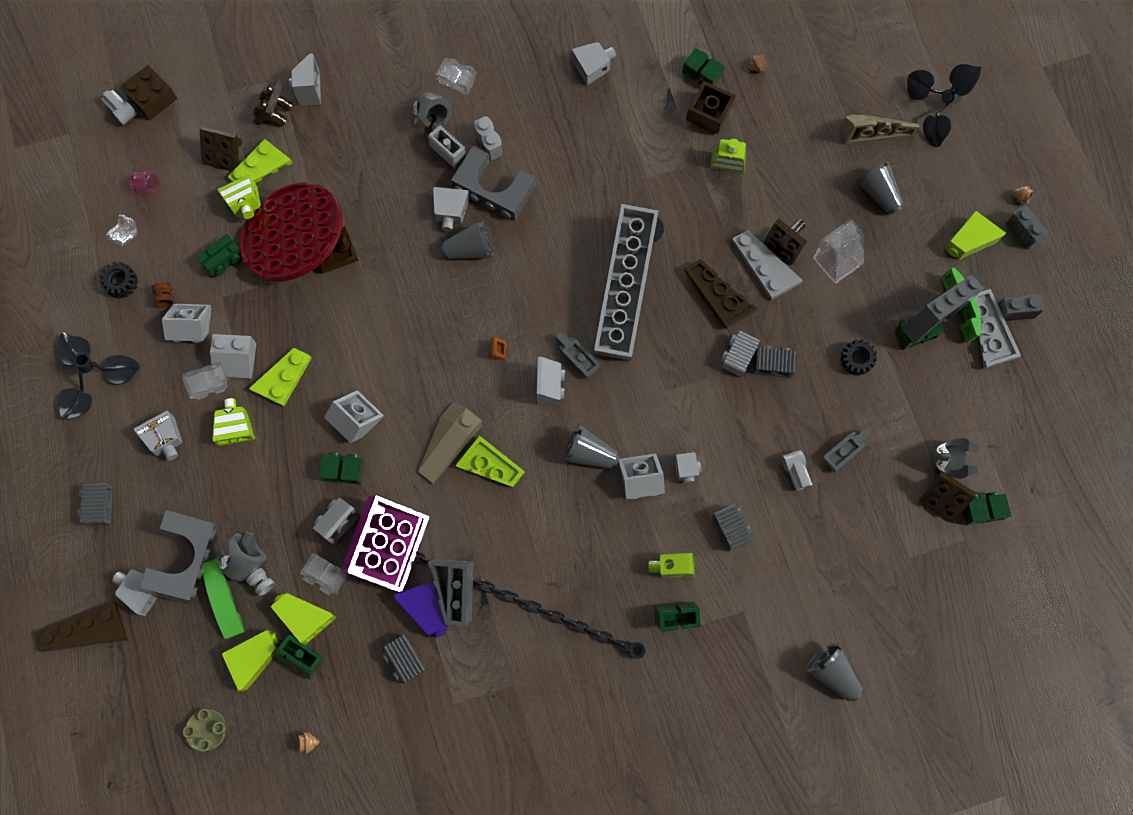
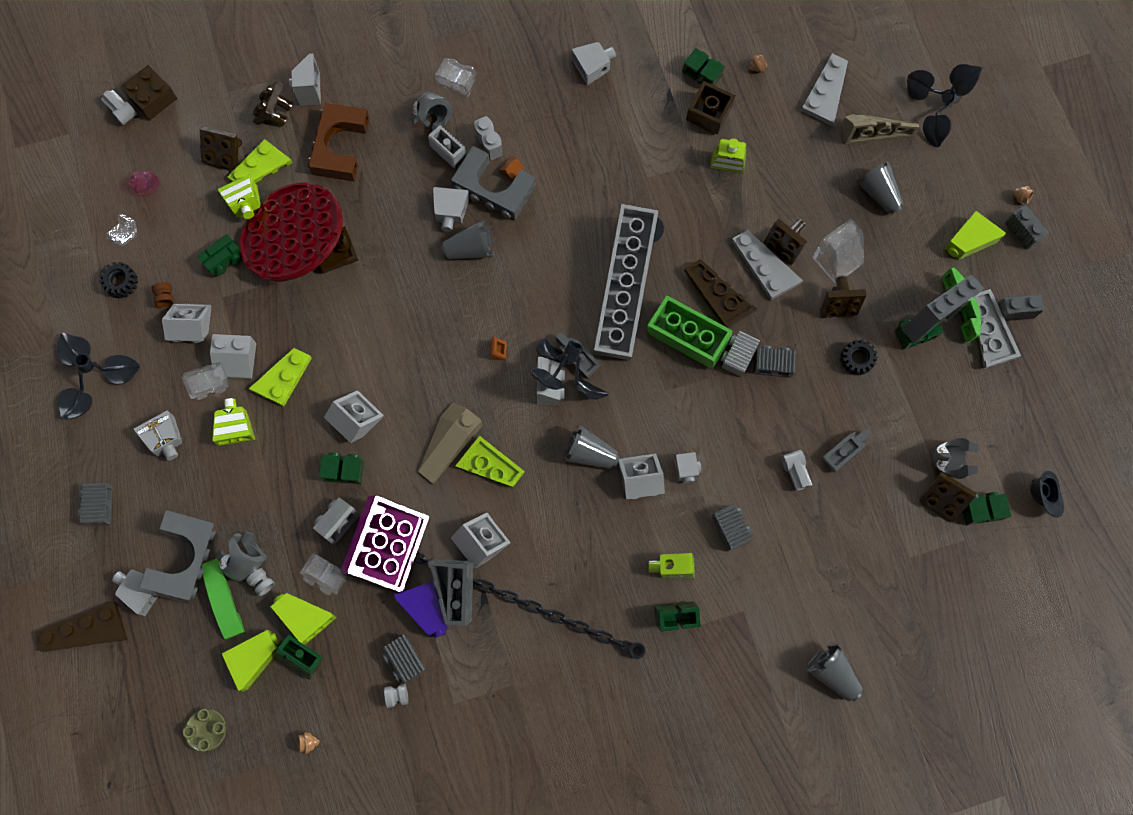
none -> reddish brown arch [308,103,370,182]
none -> light grey wheel [384,684,408,708]
none -> light grey slope [451,513,511,569]
none -> dark orange slope [499,157,524,181]
none -> black plant [531,338,610,400]
none -> bright green brick [647,296,733,369]
none -> light grey wing [801,53,848,126]
none -> dark brown plate [820,276,867,318]
none -> black piece [1031,471,1064,518]

